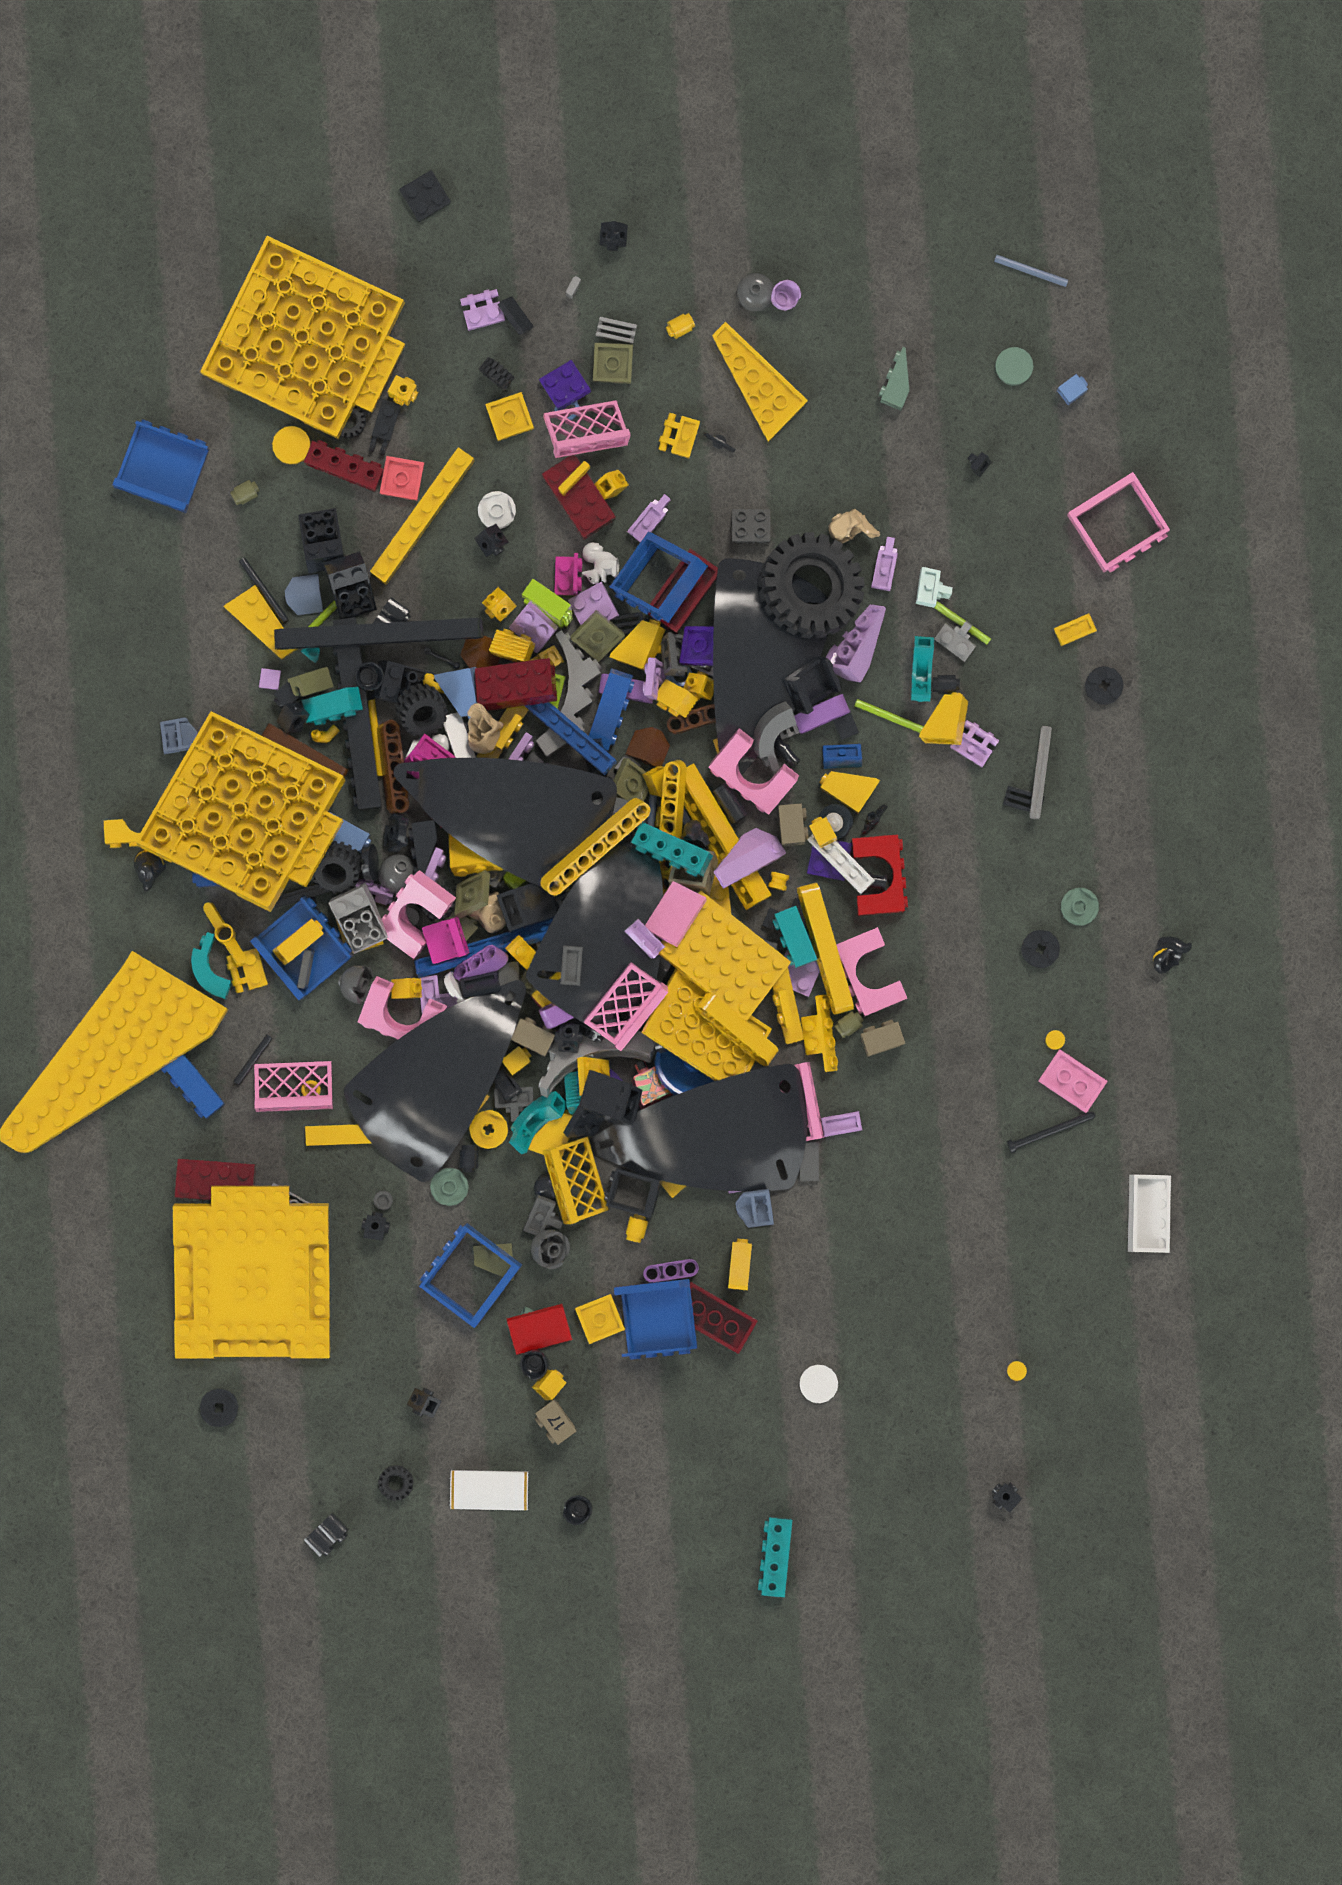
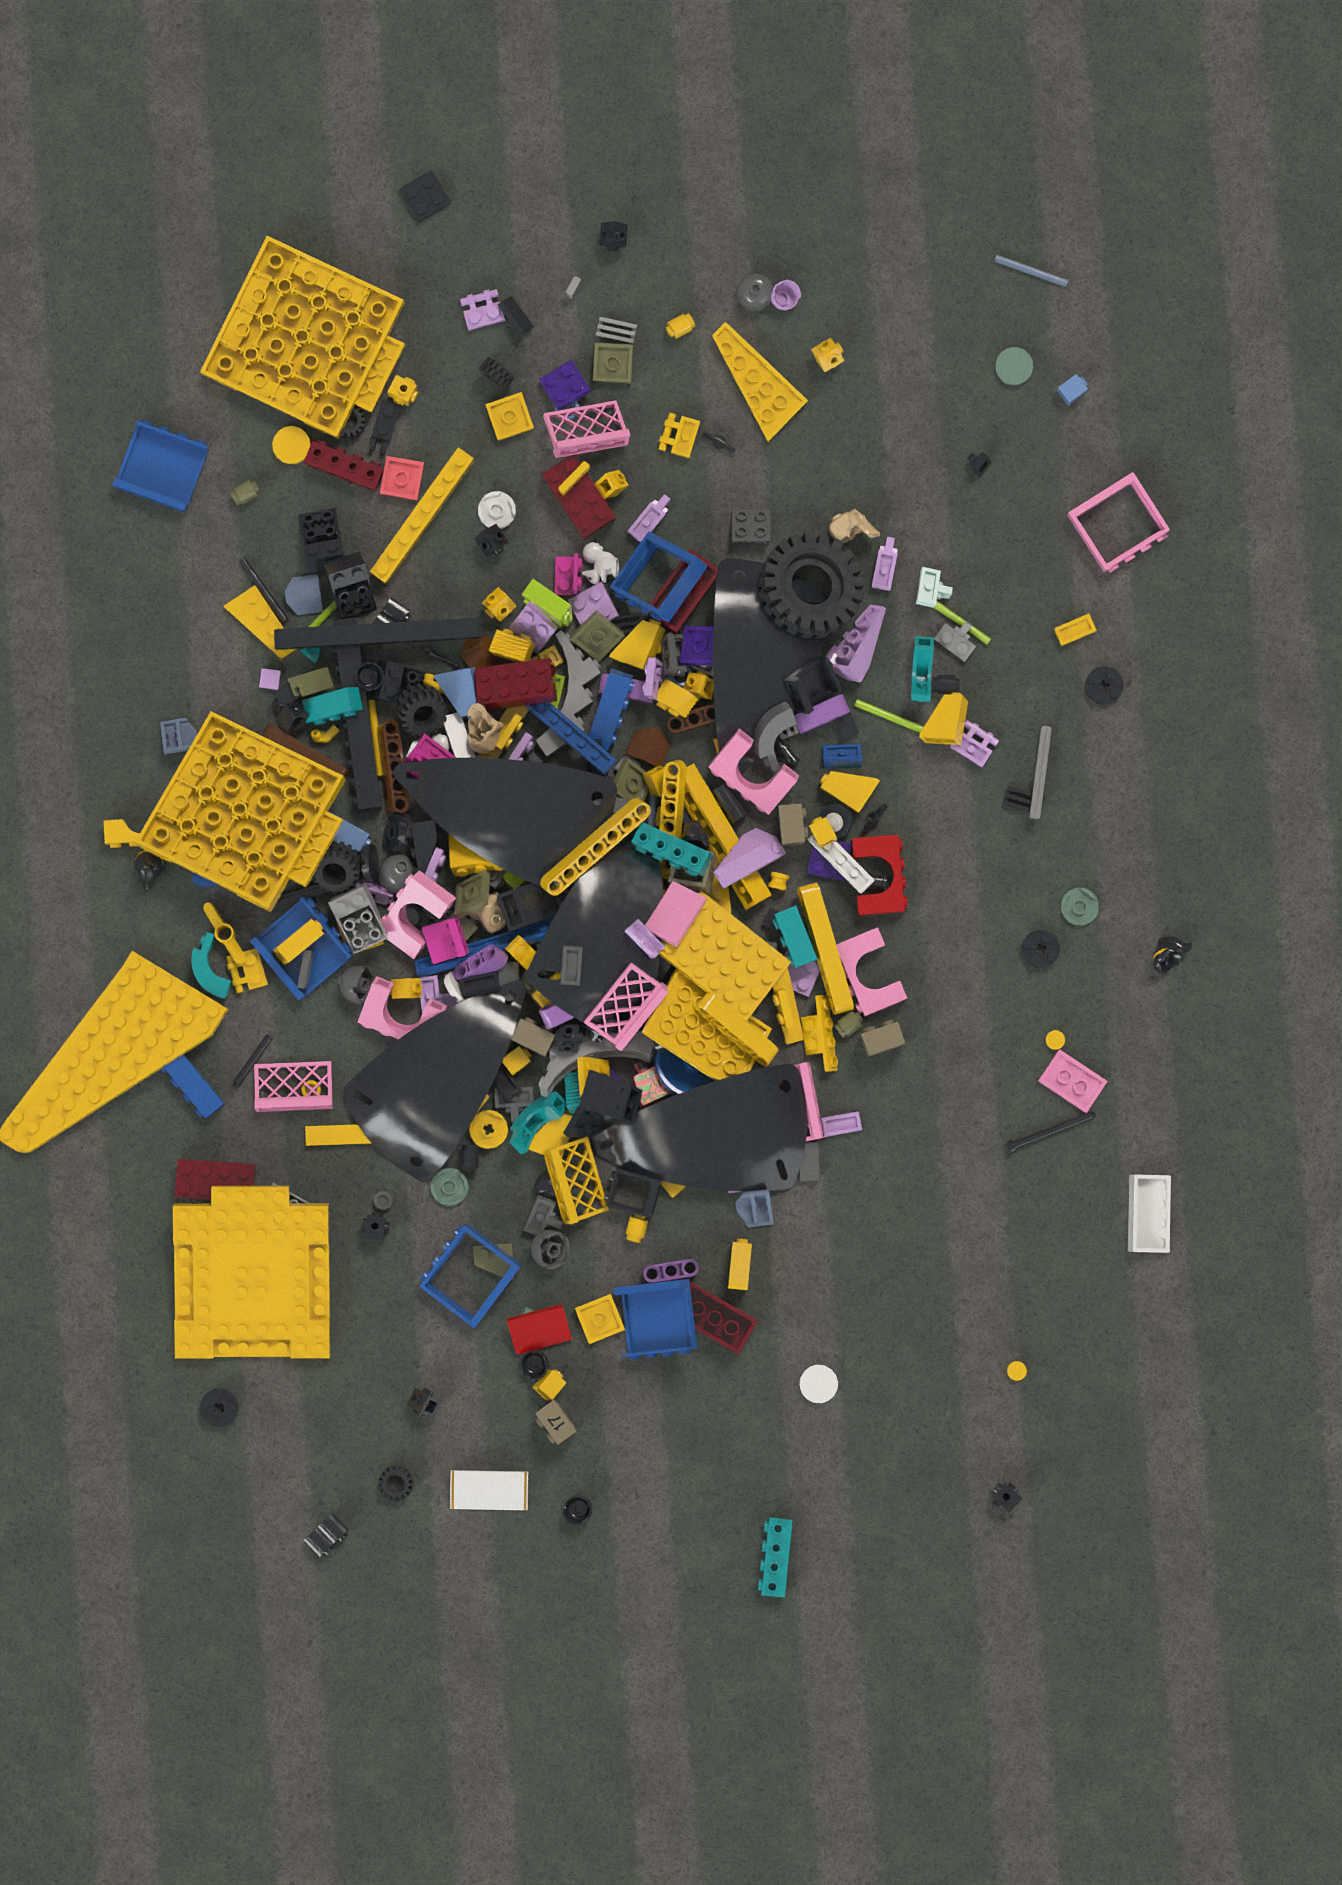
sand green slope [879,347,909,411] -> none
none -> yellow brick [811,338,844,372]

